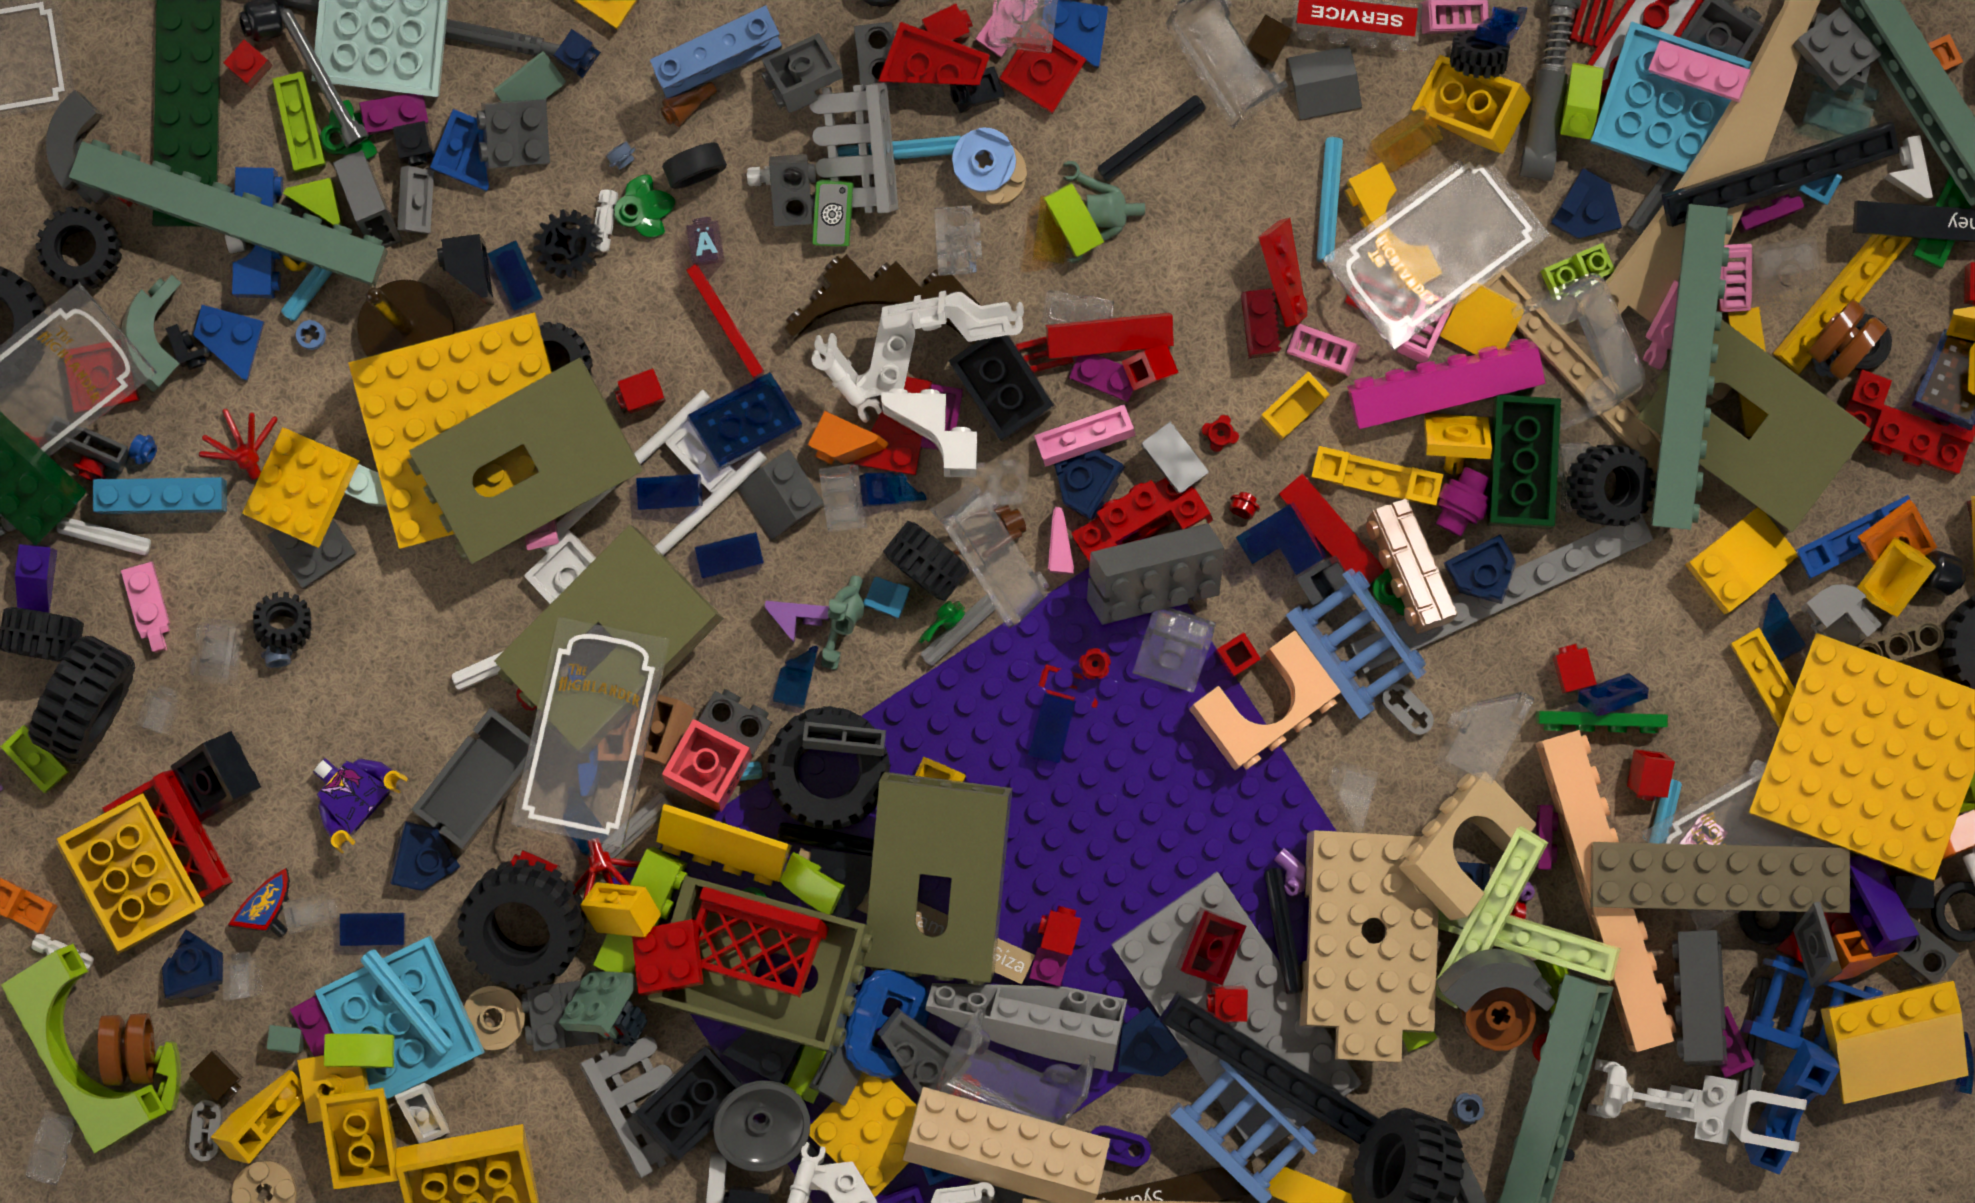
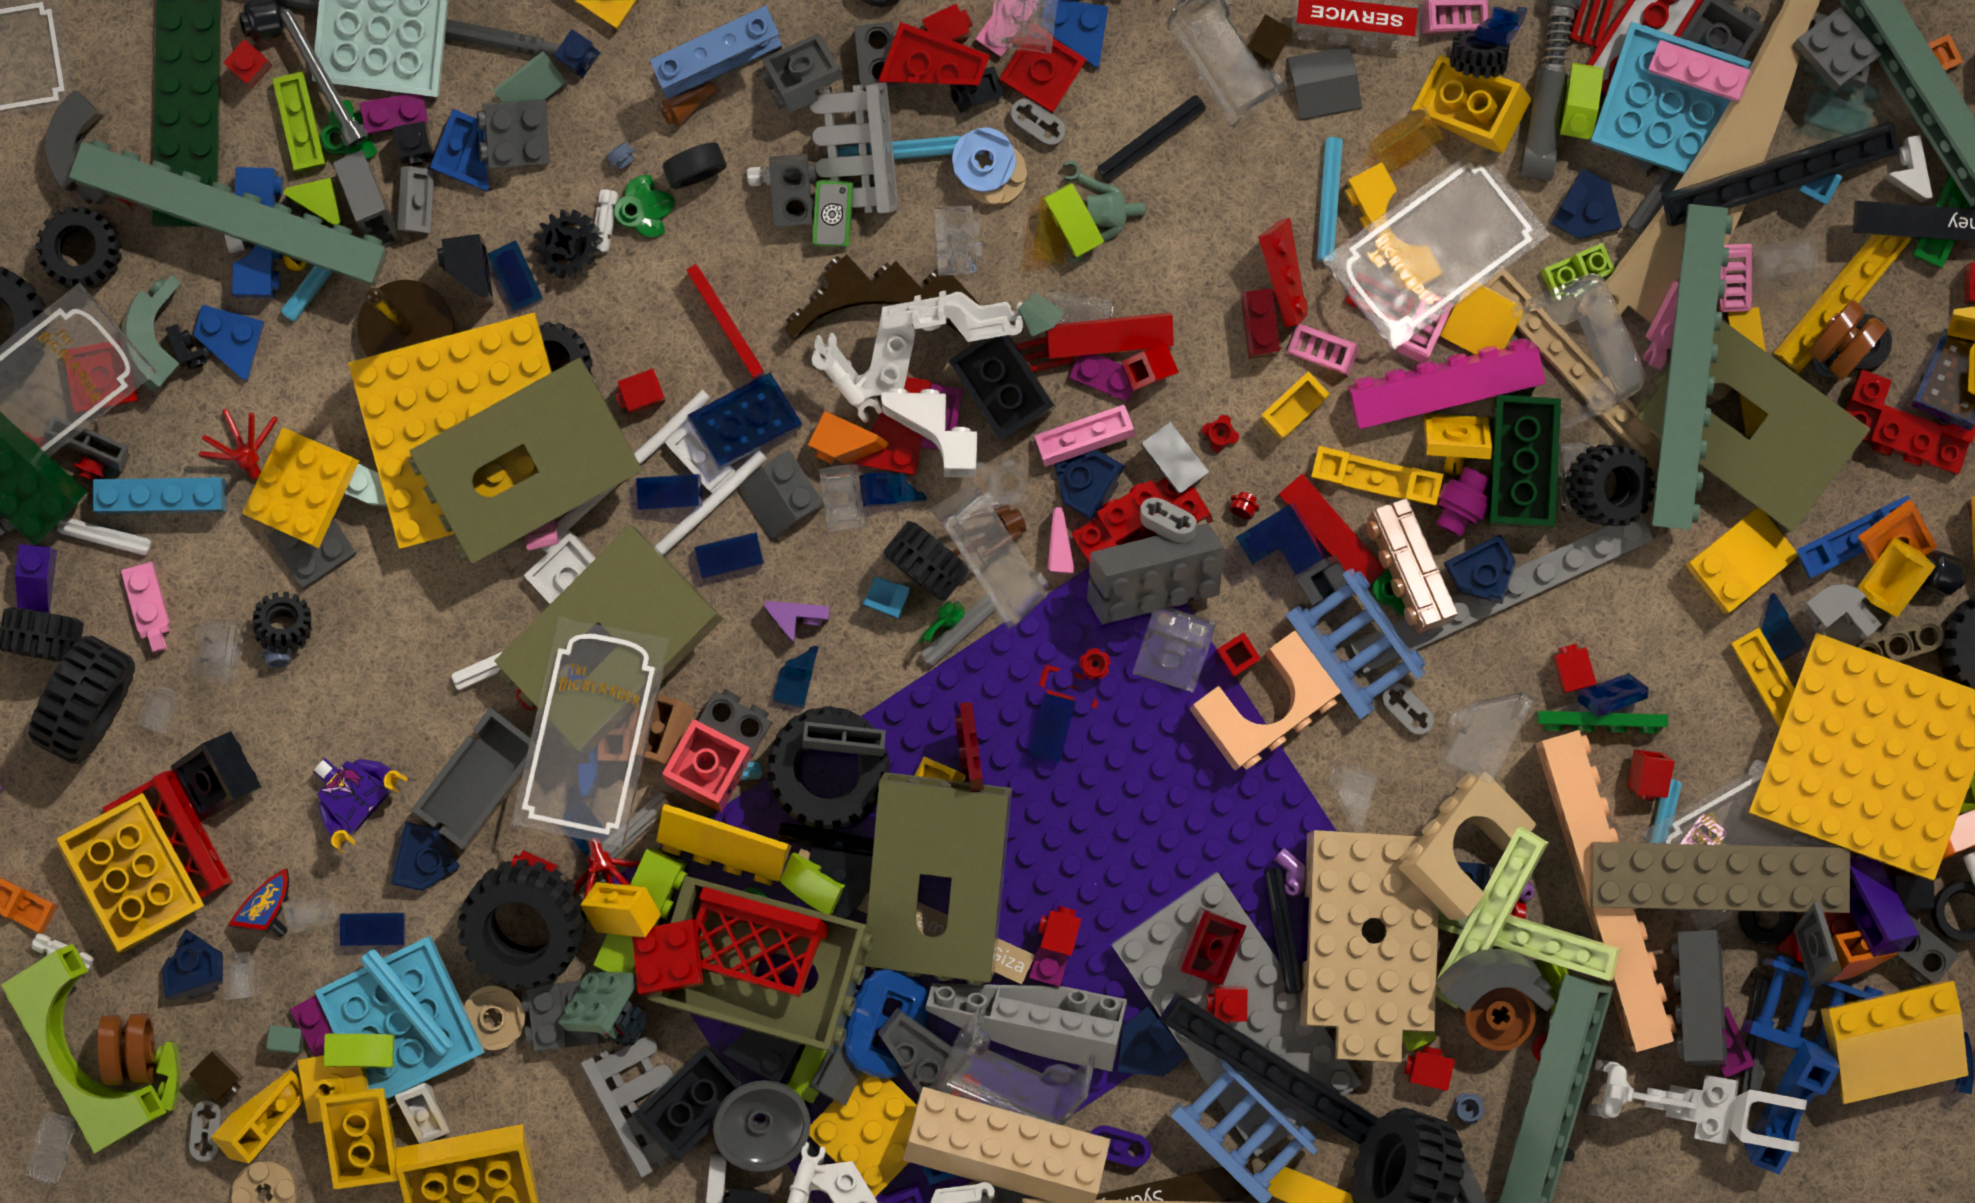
lime plate [0,725,70,793] -> none
blue plate [129,434,157,465] -> none
medium blue bush [296,320,326,350] -> none
brick [686,217,725,266] -> none
sand green piece [821,575,864,670] -> none
magenta plate [1535,805,1558,870] -> none
magenta plate [1737,194,1804,233] -> none
none -> dark red wing [955,702,984,792]
none -> light grey beam [1011,99,1065,146]
none -> sand green slope [1019,292,1064,337]
none -> light grey beam [1140,498,1196,544]
none -> red brick [1404,1046,1455,1091]

